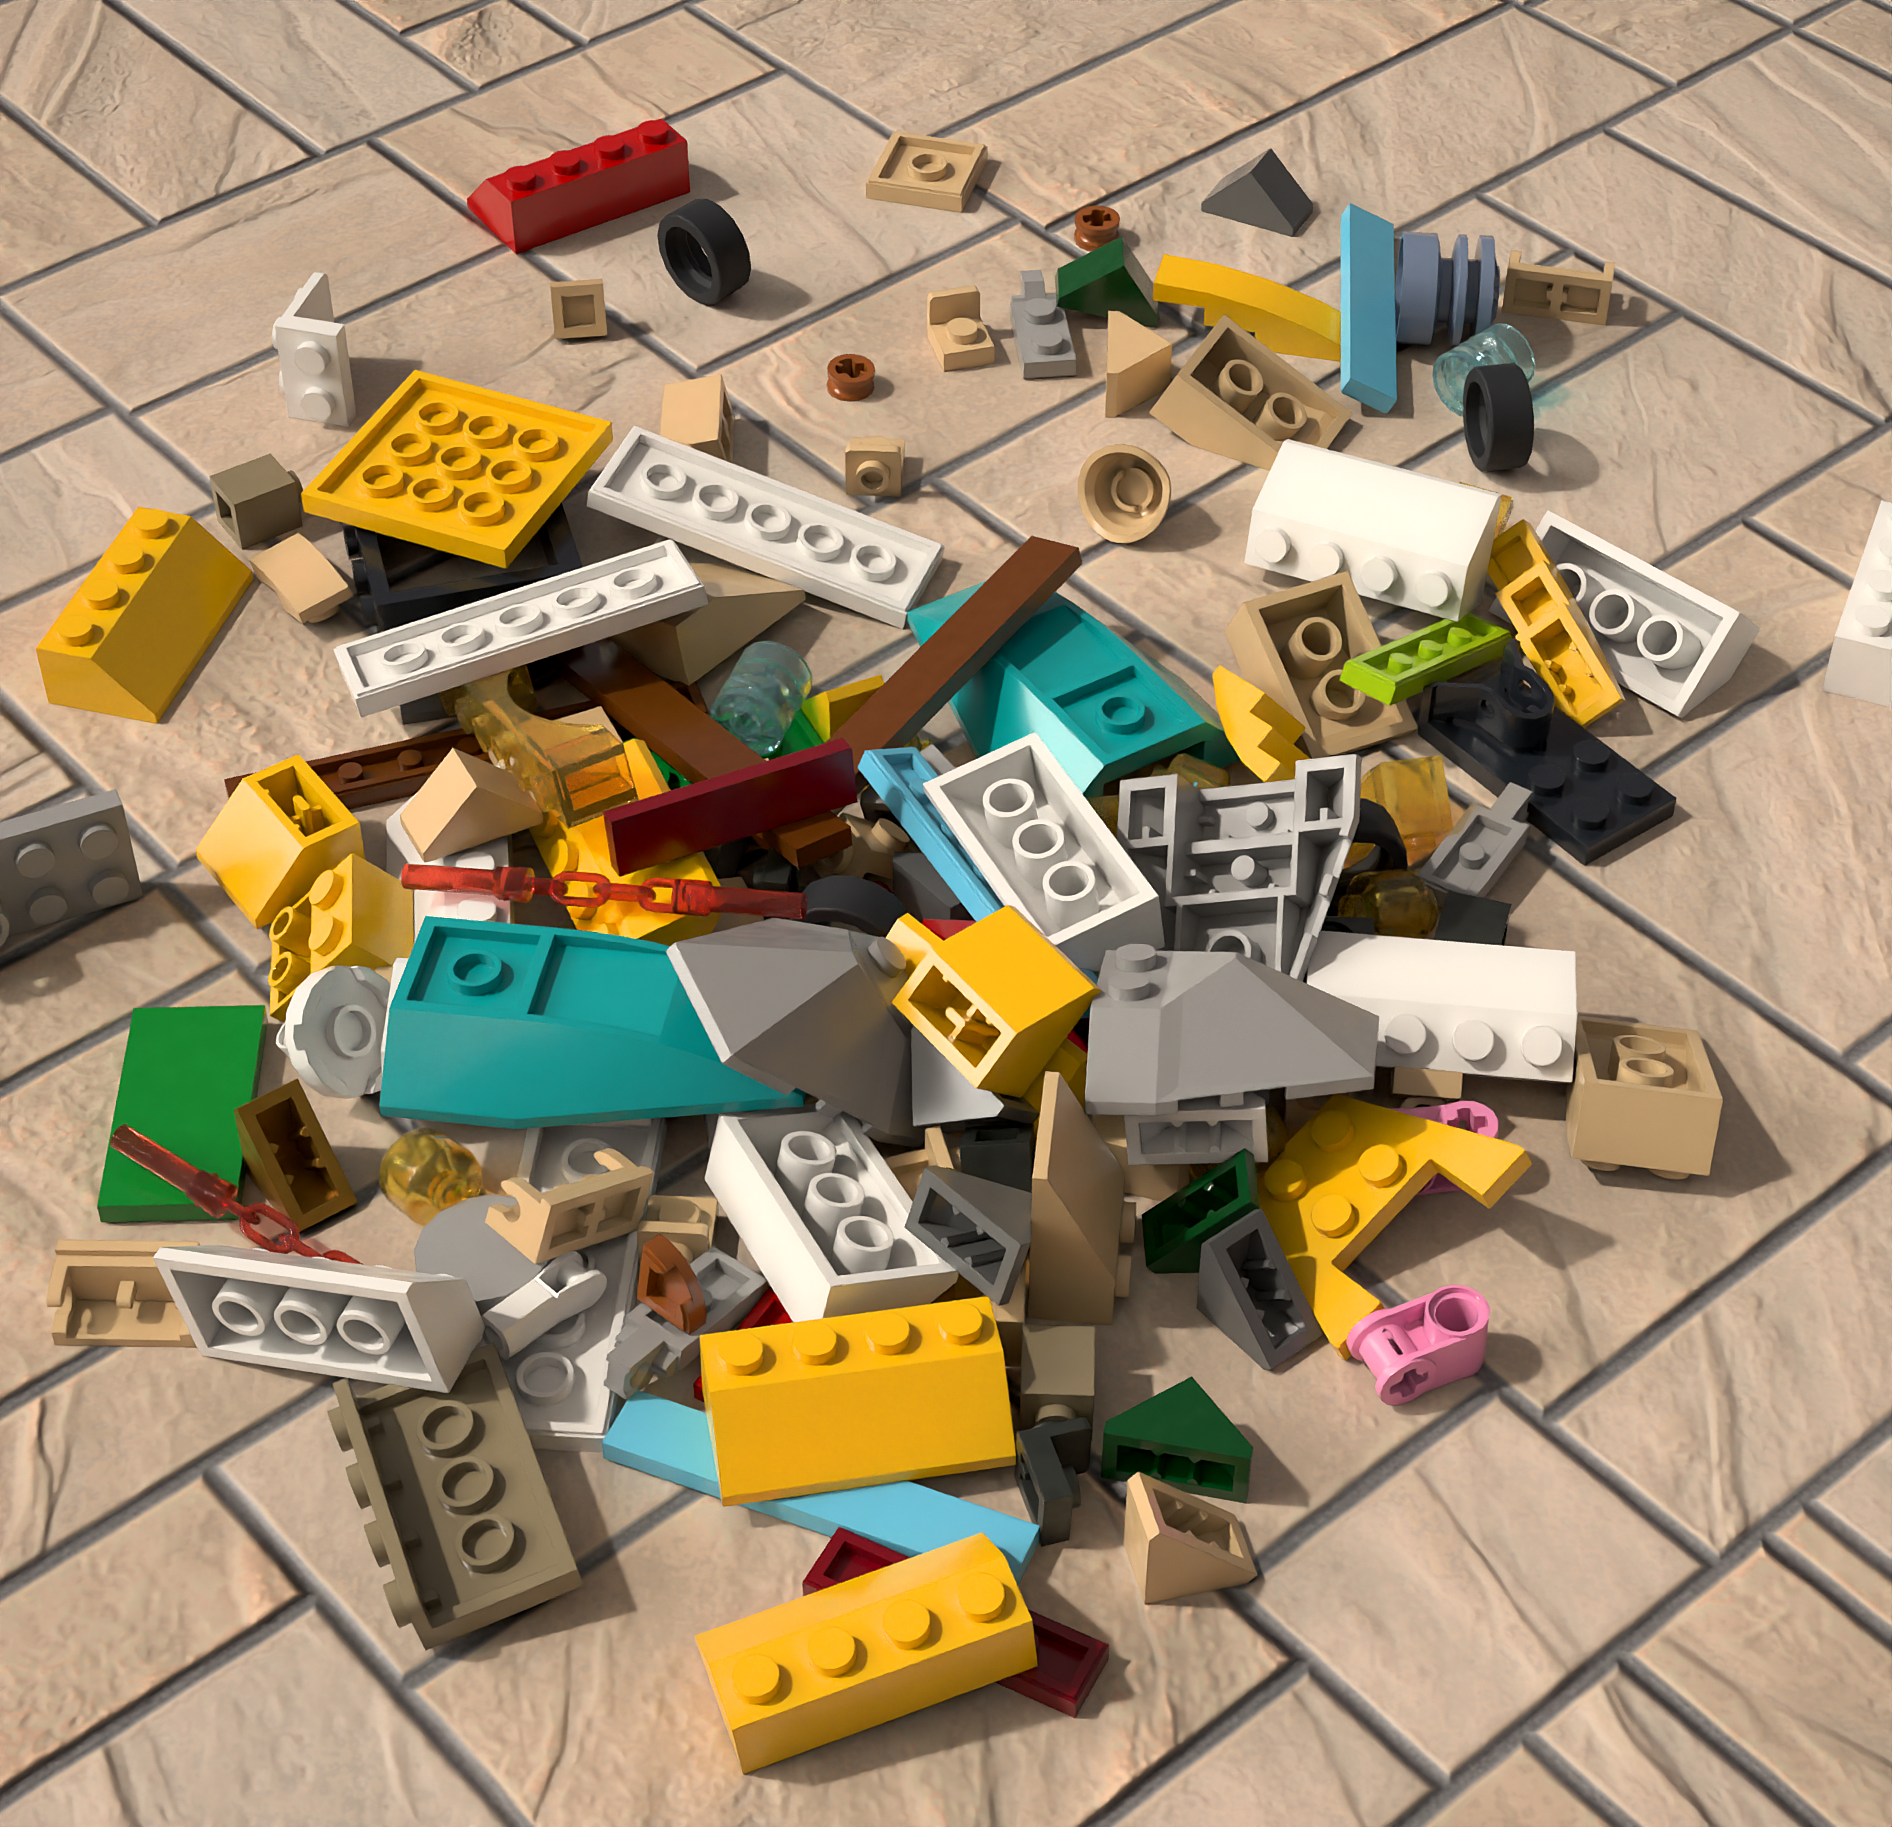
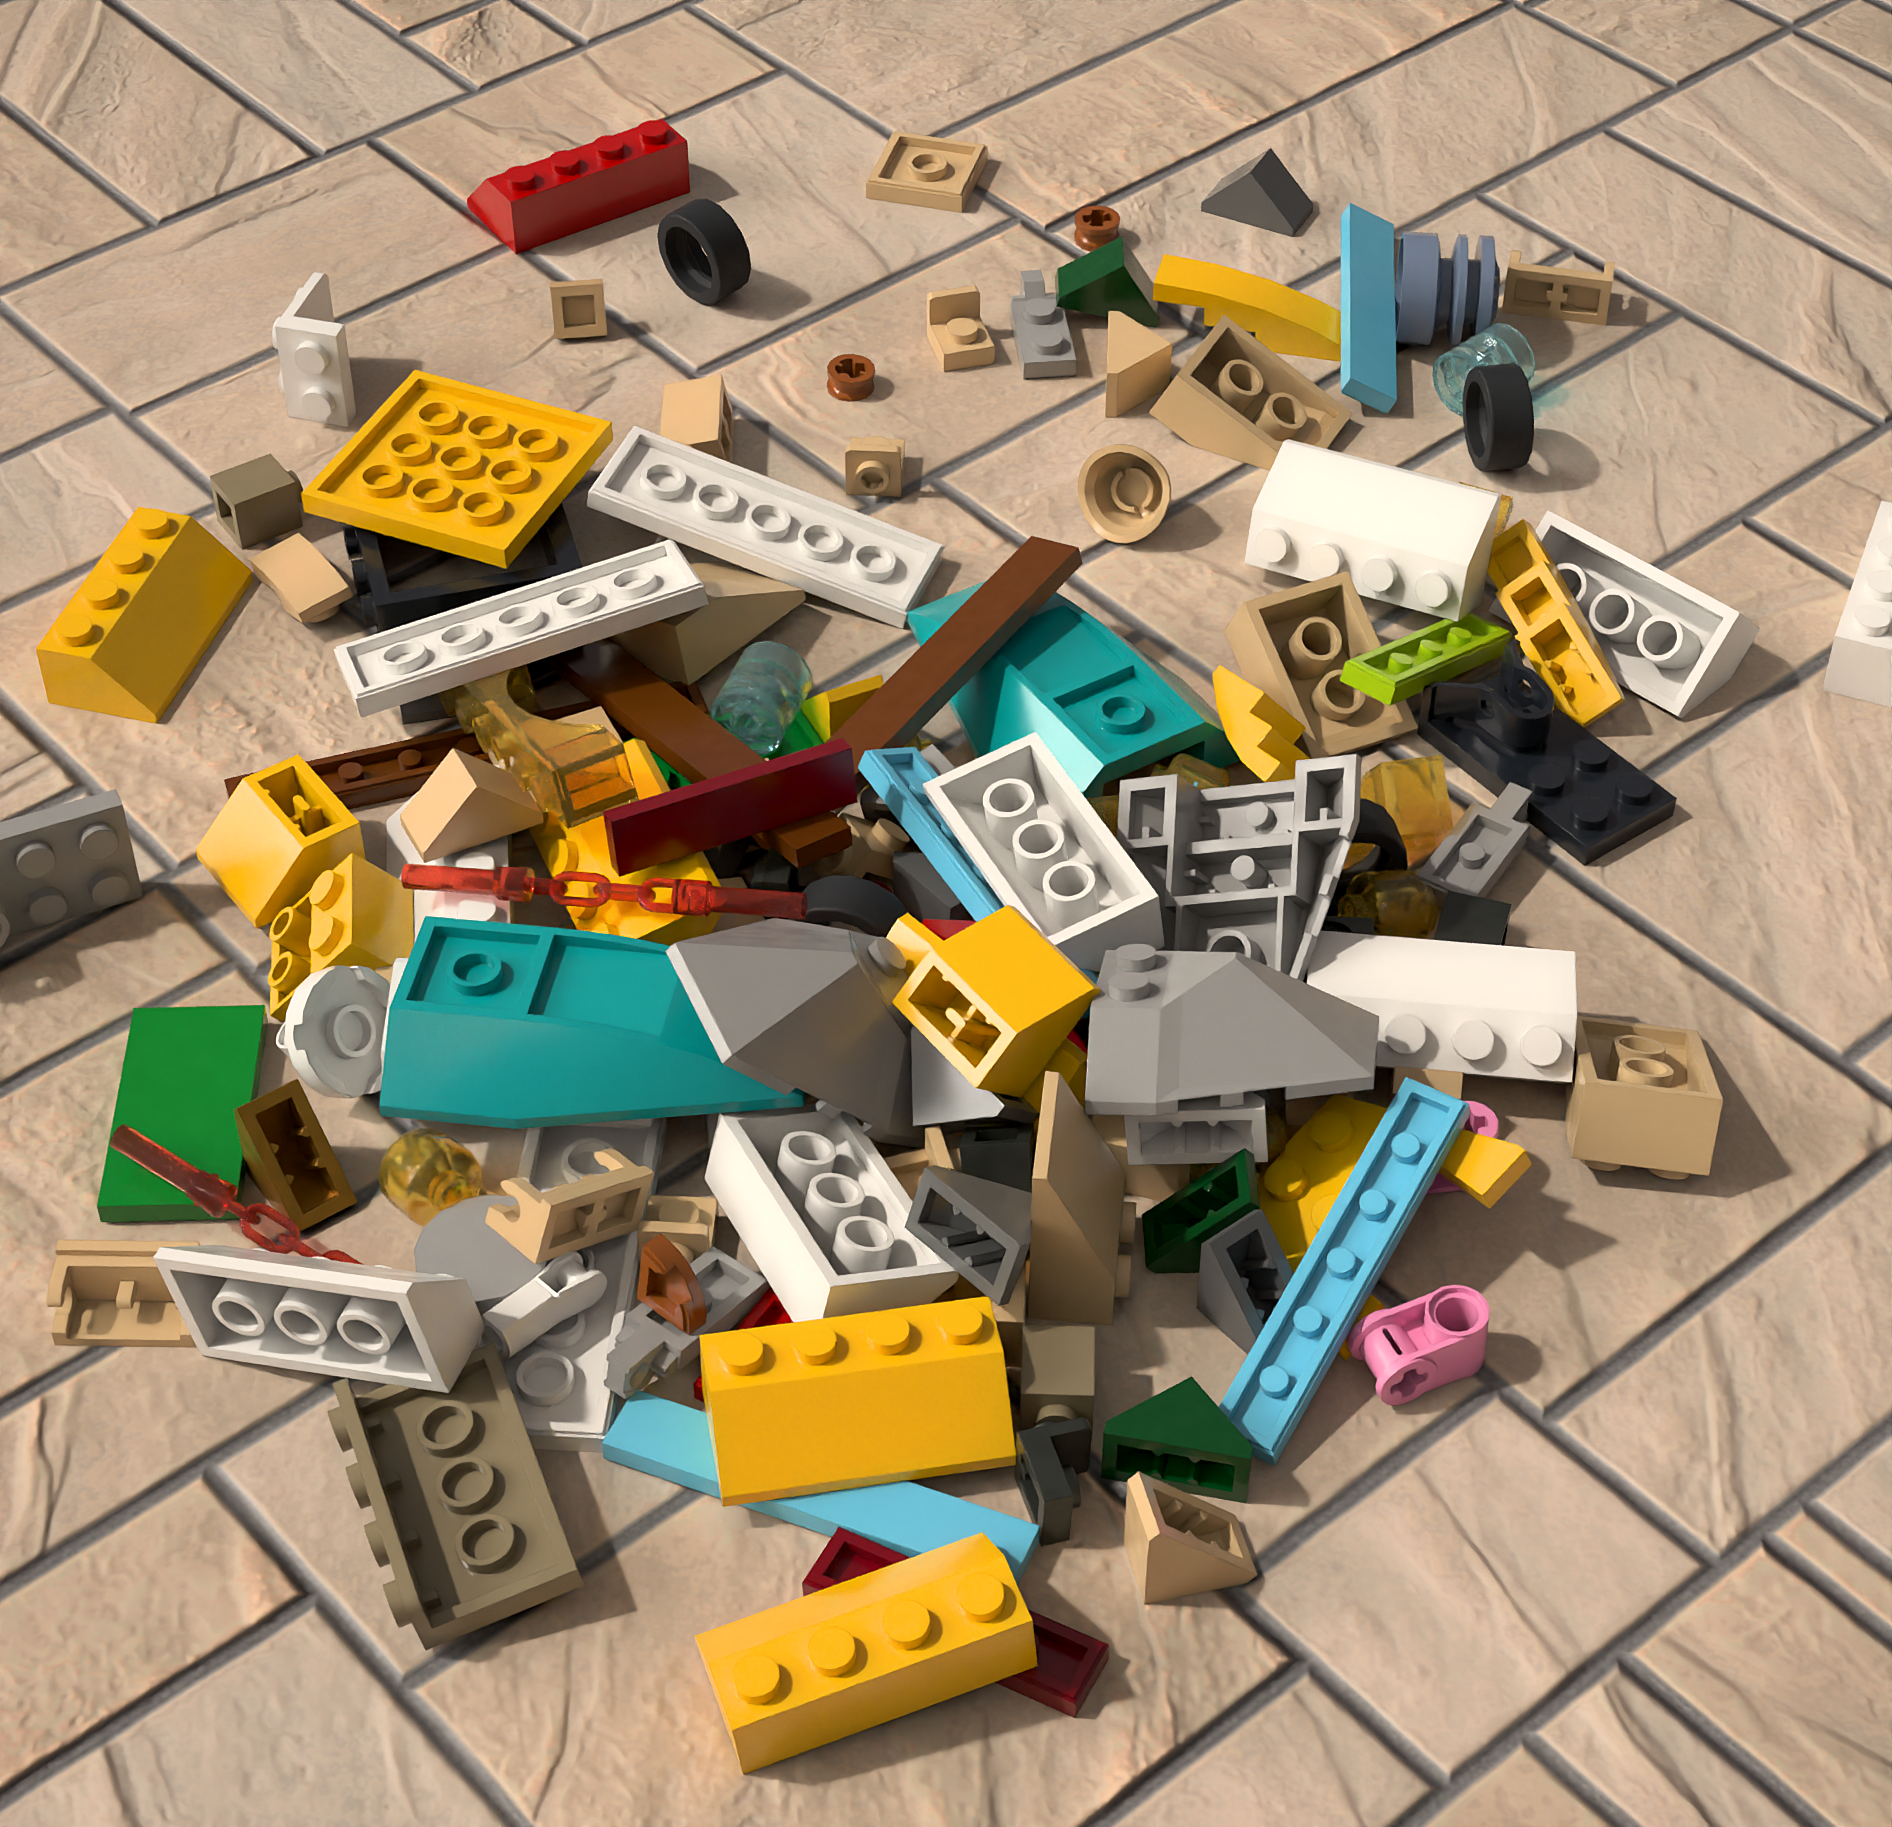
none -> medium azure tile [1219,1077,1470,1466]

